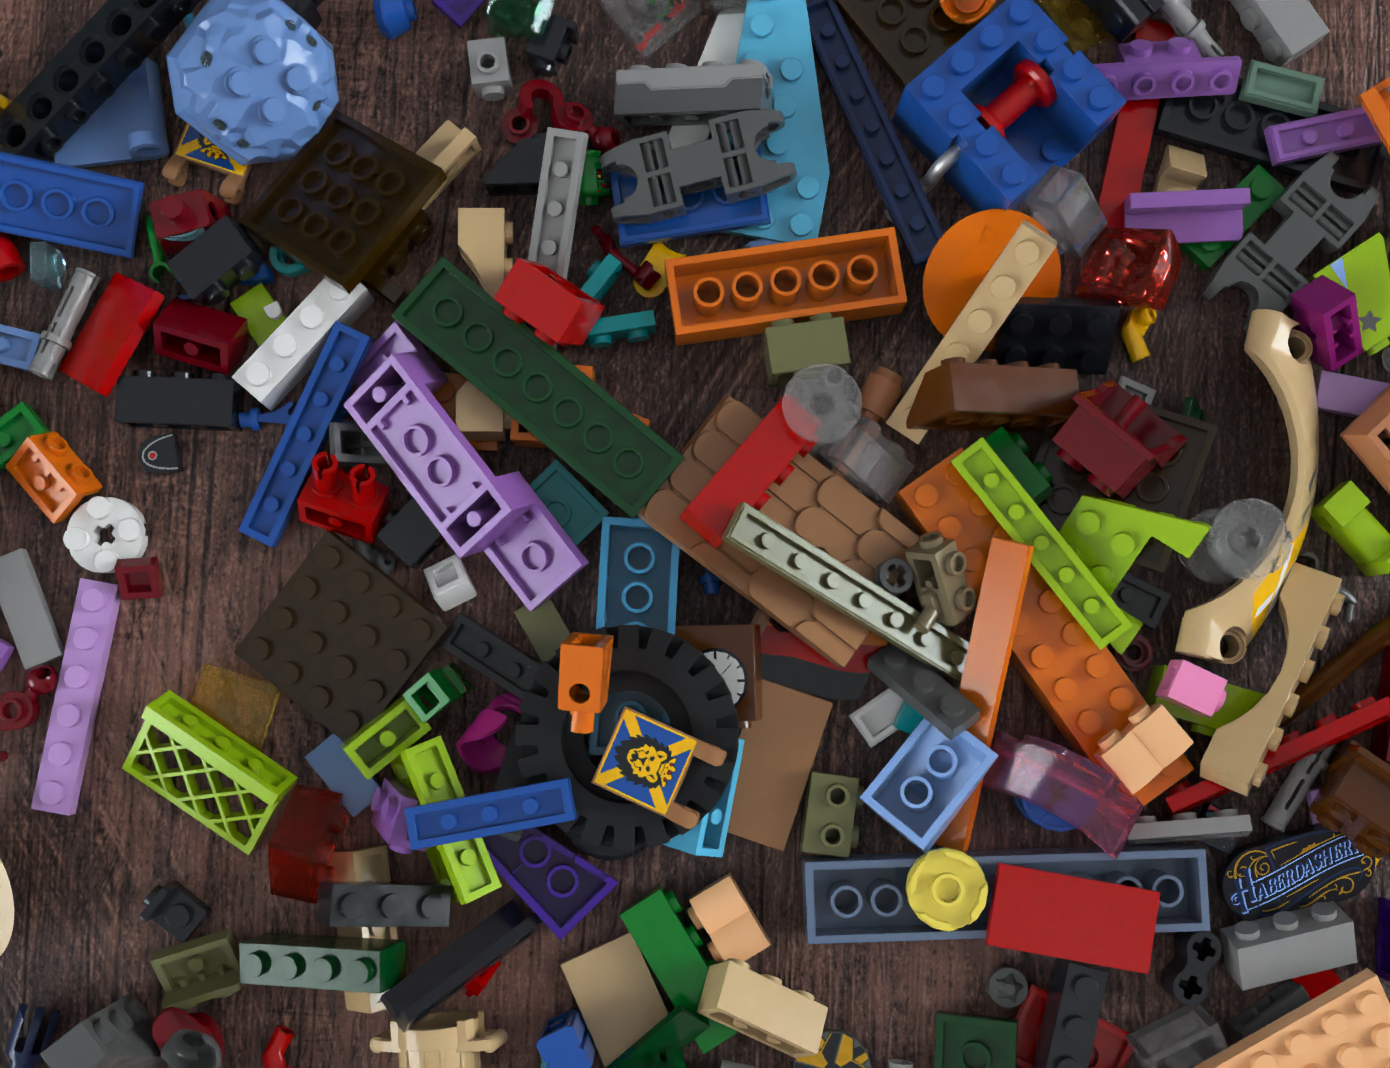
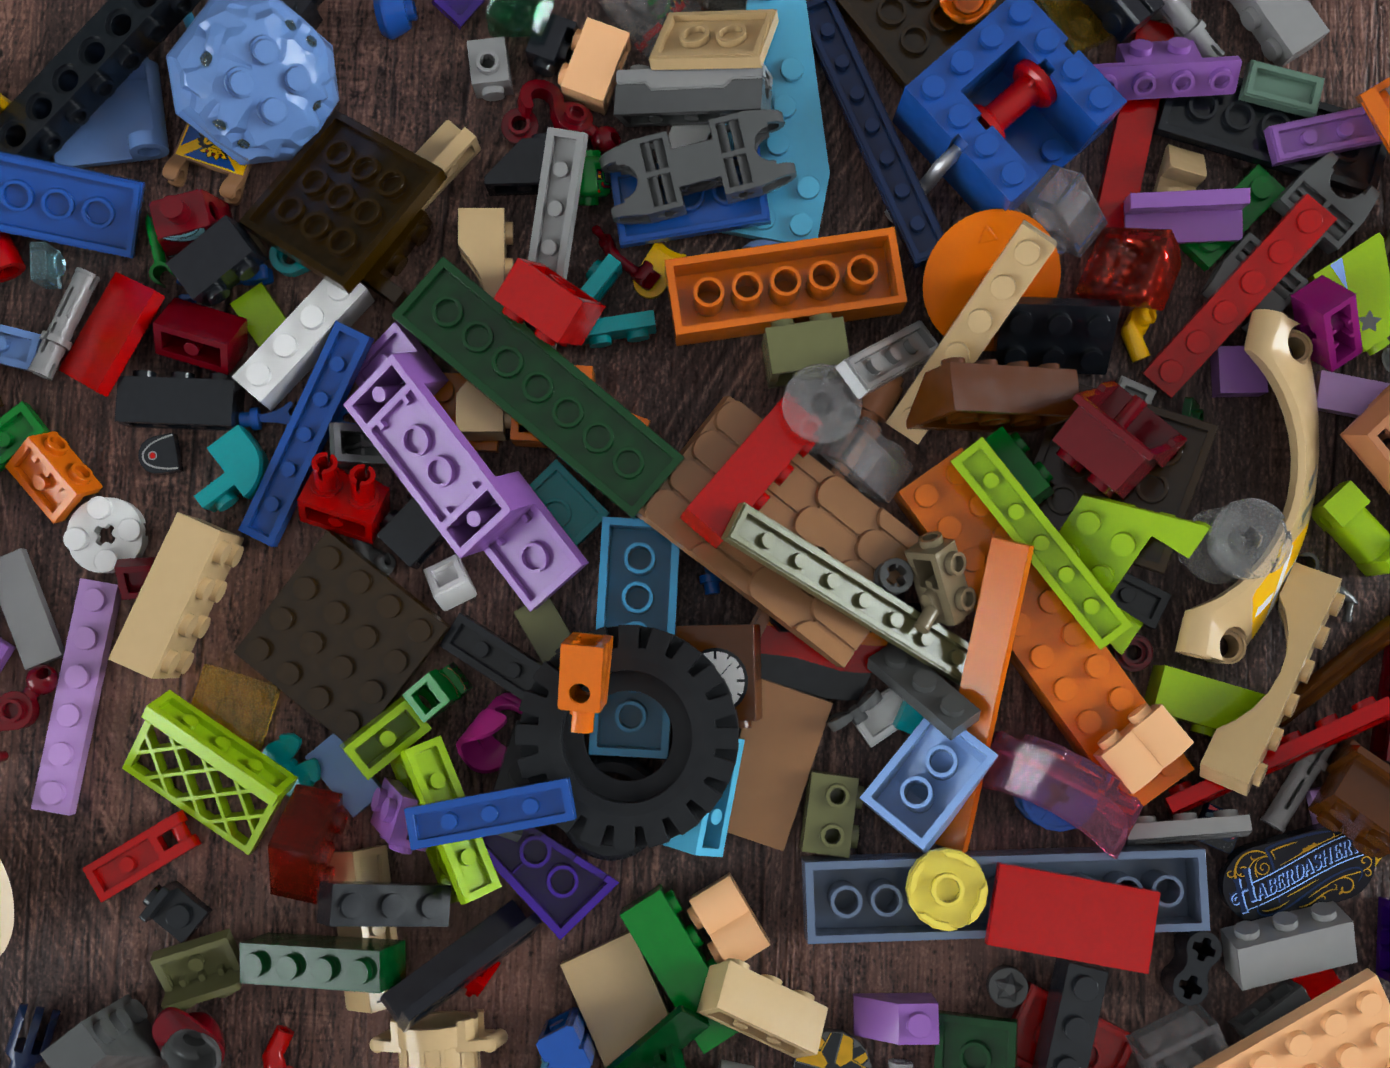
white piece [263,301,283,320] -> none
flag [591,706,727,829] -> none
bright pink brick [1155,659,1228,717] -> none
none -> red plate [82,810,202,903]
none -> tan brick [108,512,244,679]
none -> teal brick [194,425,269,512]
none -> teal piece [262,733,321,798]
none -> light nougat brick [557,17,631,115]
none -> tan tile [649,9,779,70]
none -> dark grey piece [826,688,883,732]
none -> light grey tile [835,320,938,400]
none -> medium lavender slope [853,993,939,1045]
none -> red plate [1141,193,1337,398]
none -> medium lavender piece [1210,346,1268,398]

